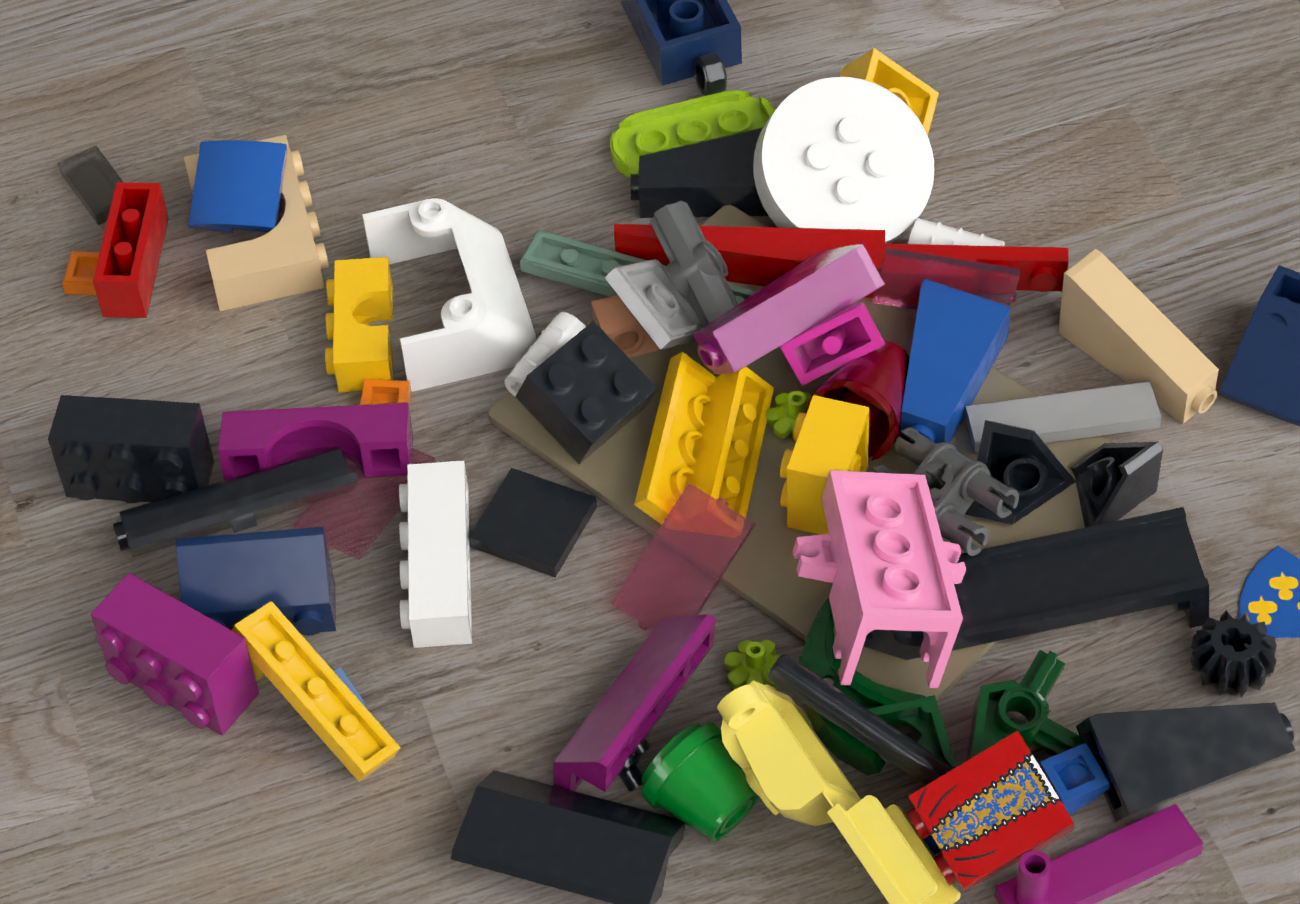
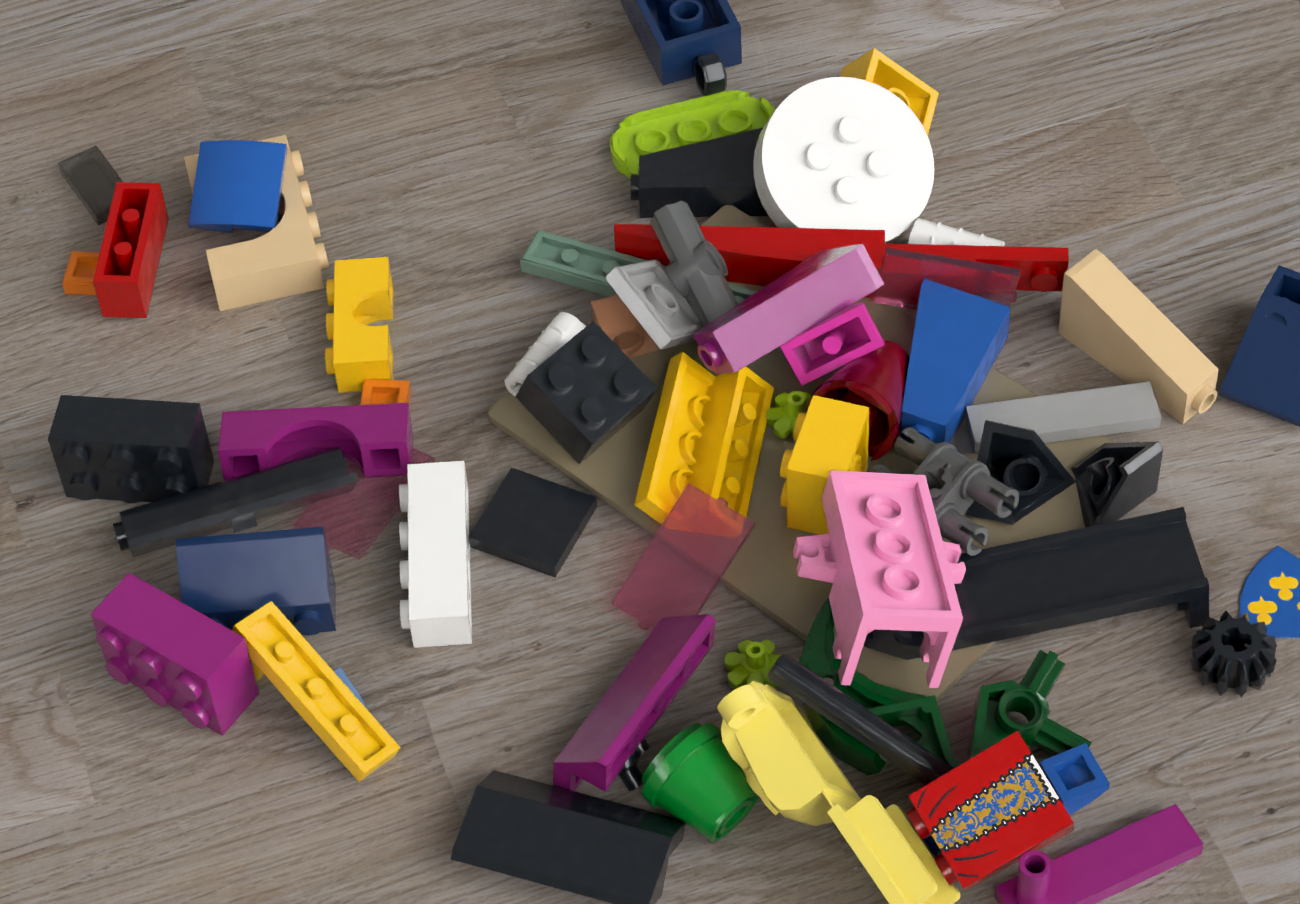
white windscreen [362,198,536,392] -> none
black slope [1076,702,1295,822] -> none

